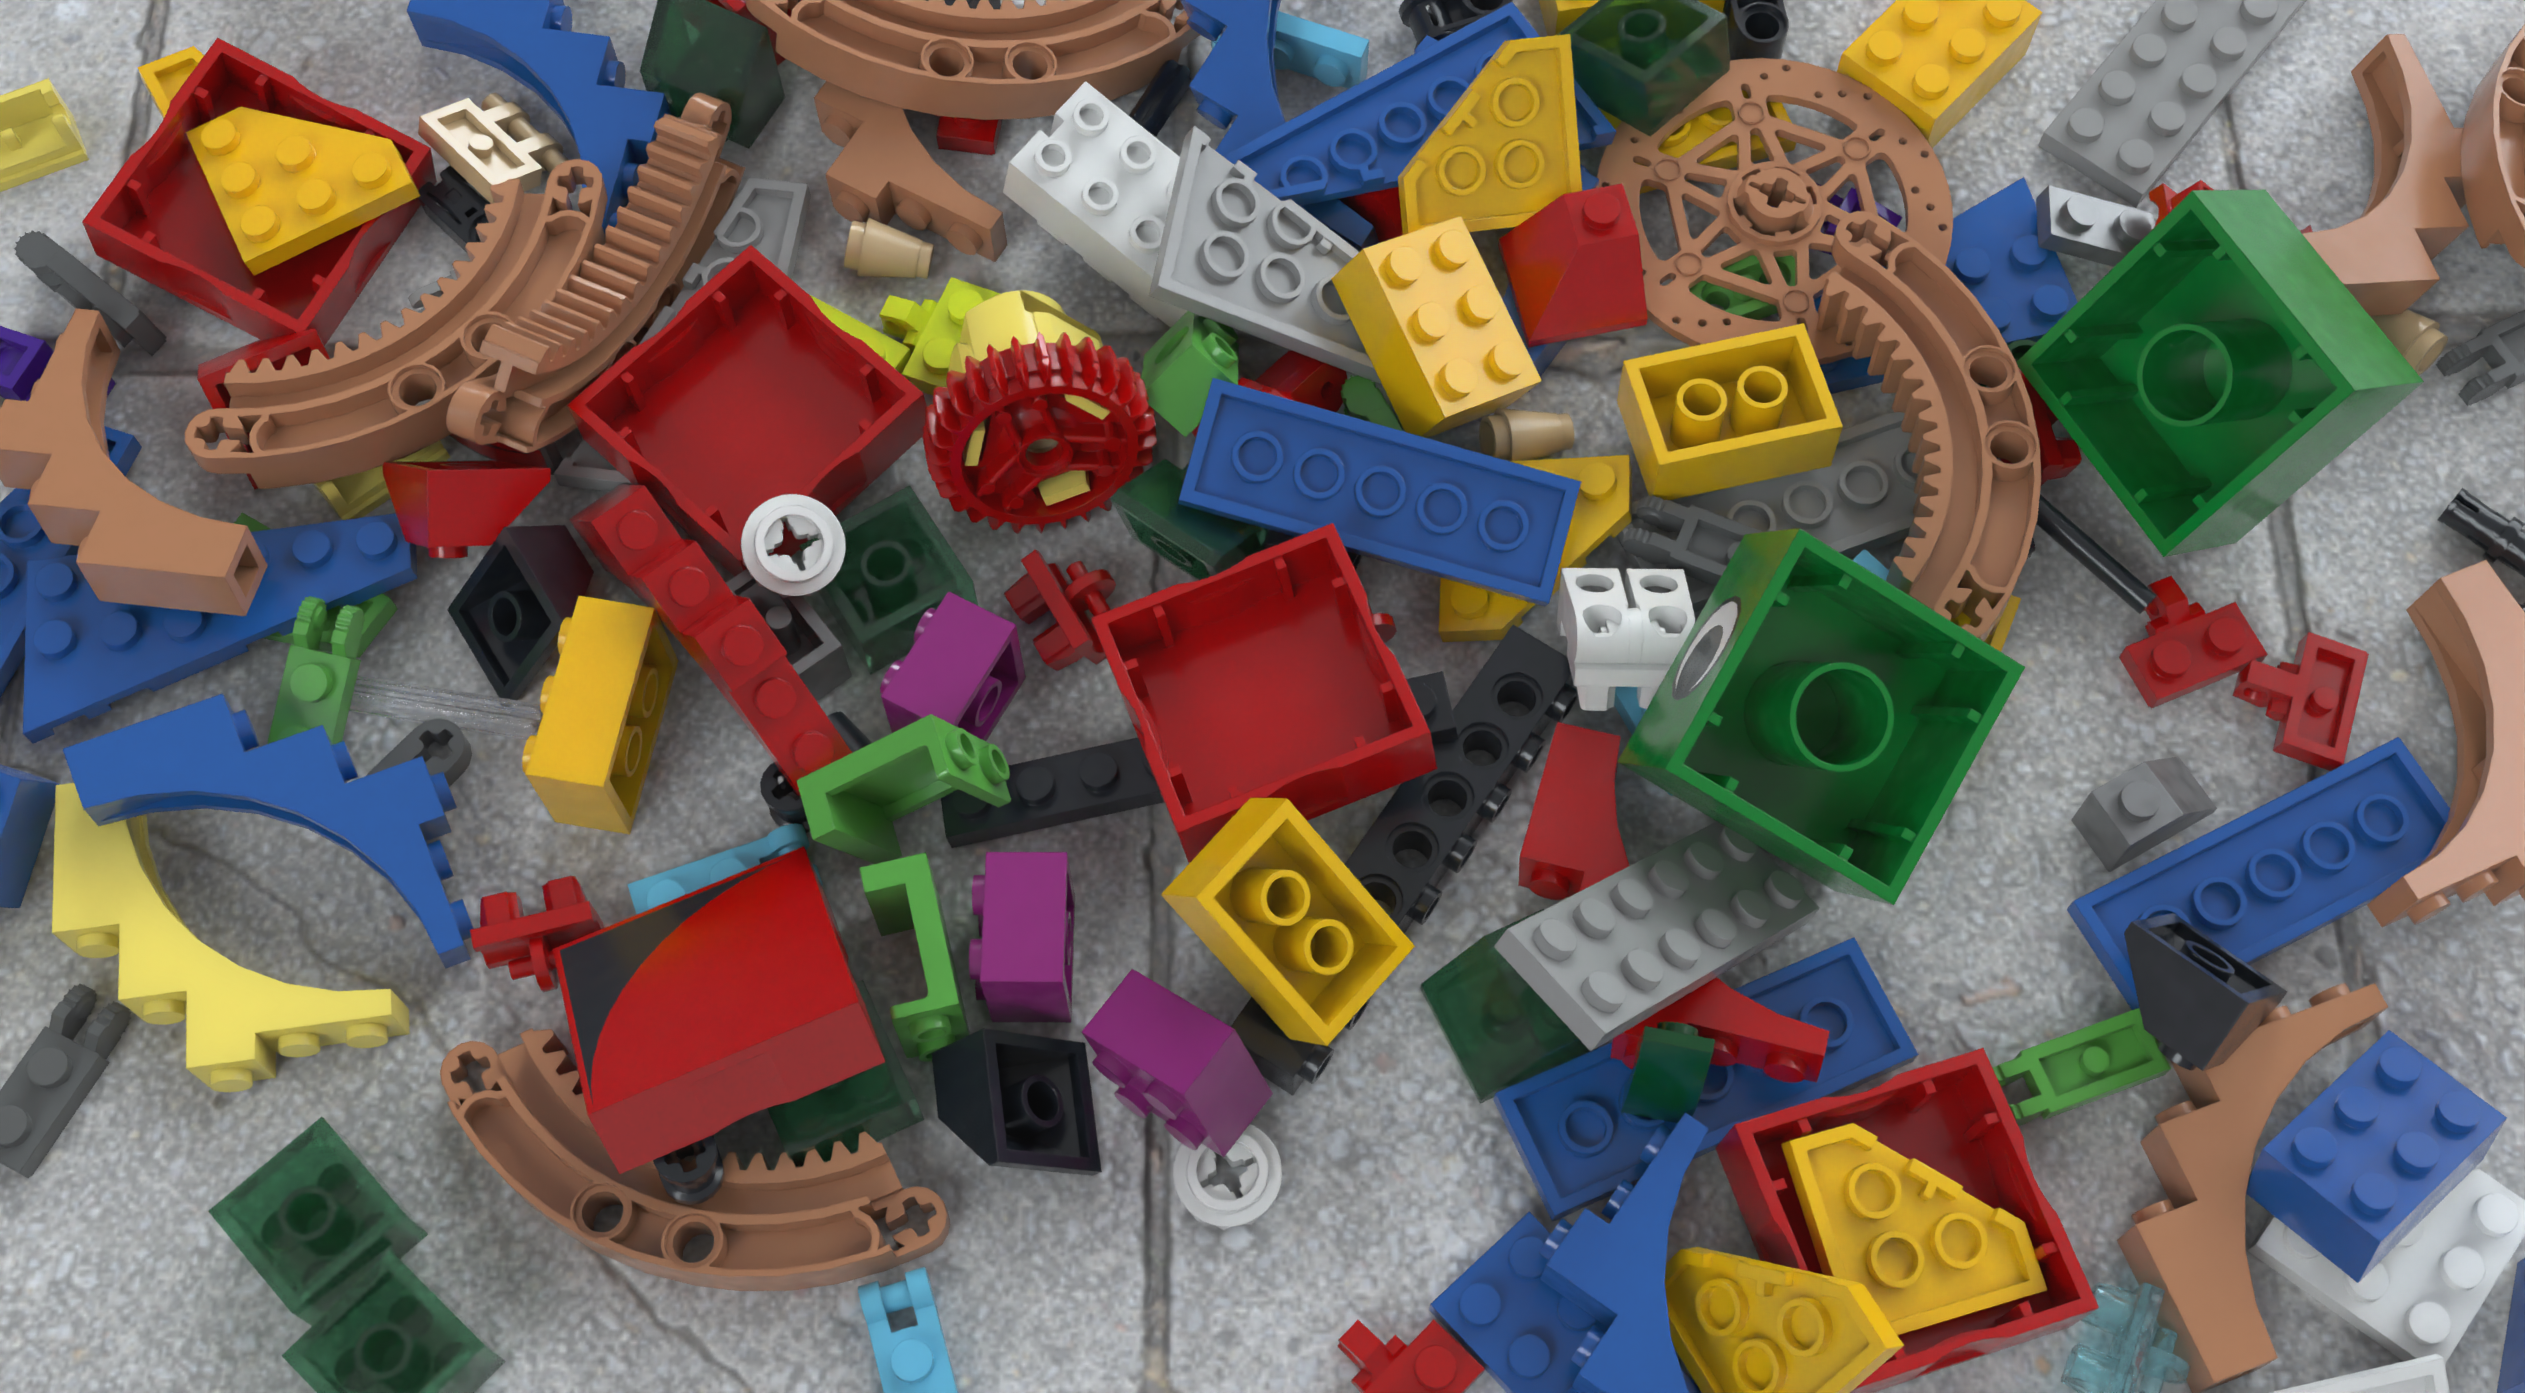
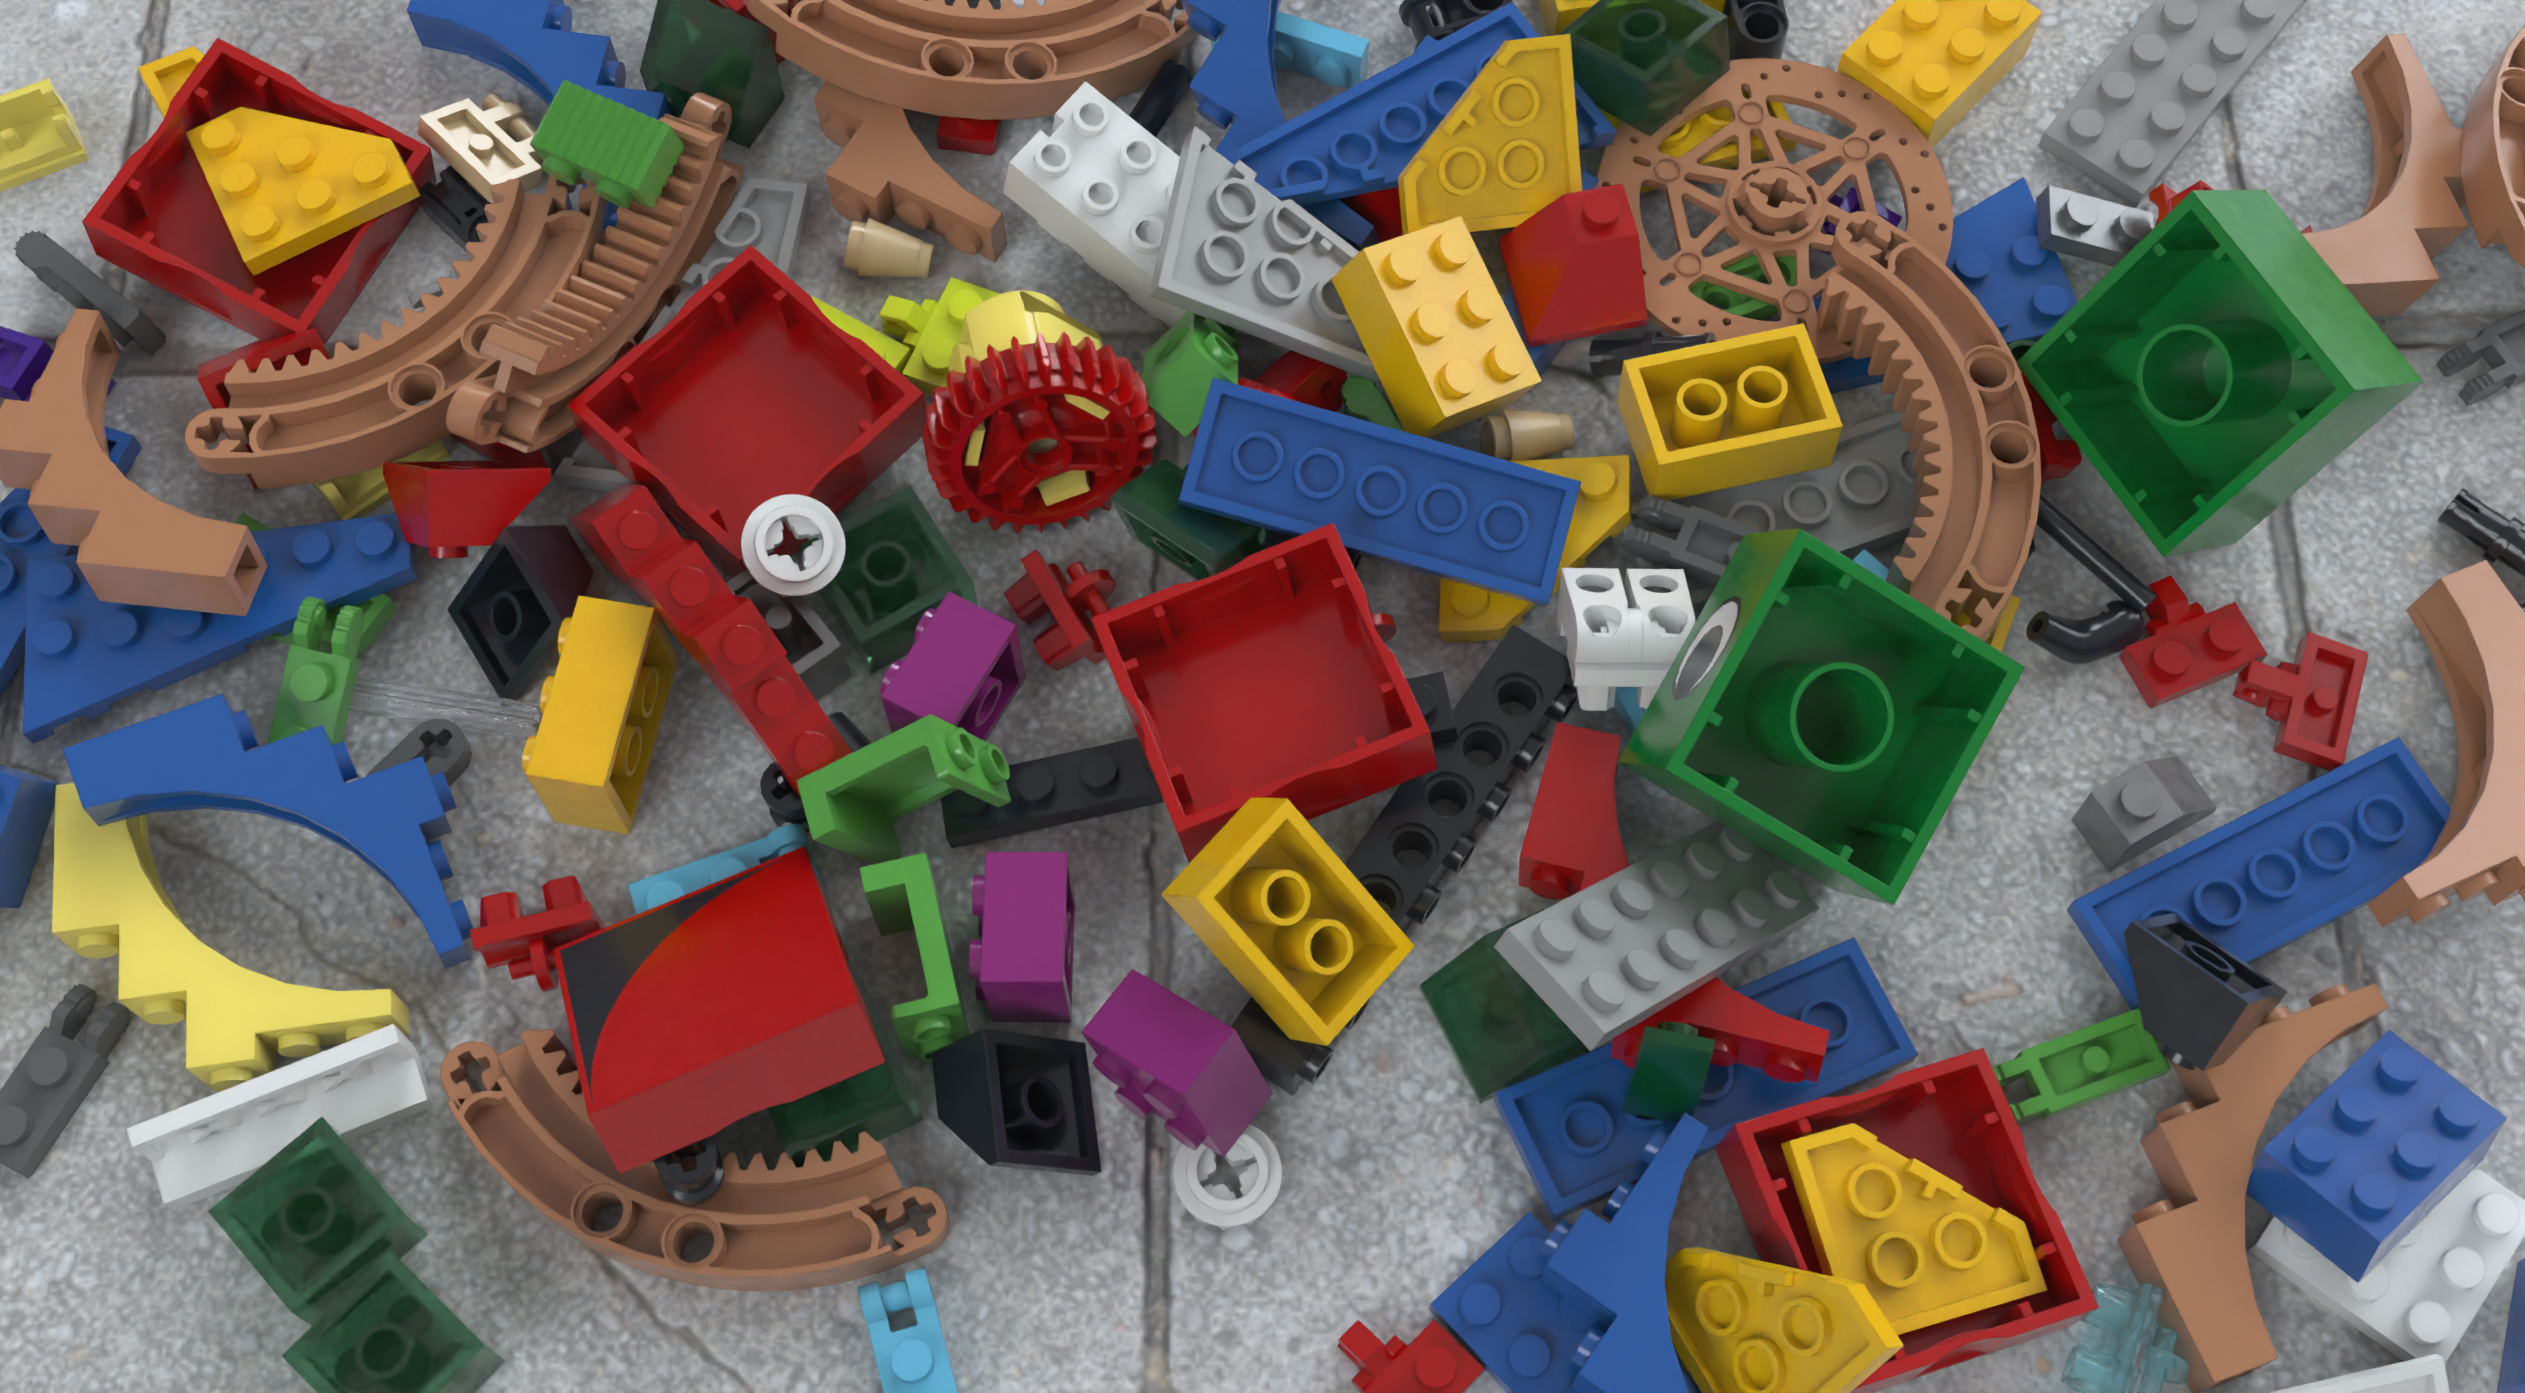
tan cone [2370,309,2448,375] -> none
none -> white fence [126,1024,435,1211]
none -> bright green brick [530,80,684,209]
none -> black pin [1589,331,1716,378]
none -> black arm [2026,600,2145,665]

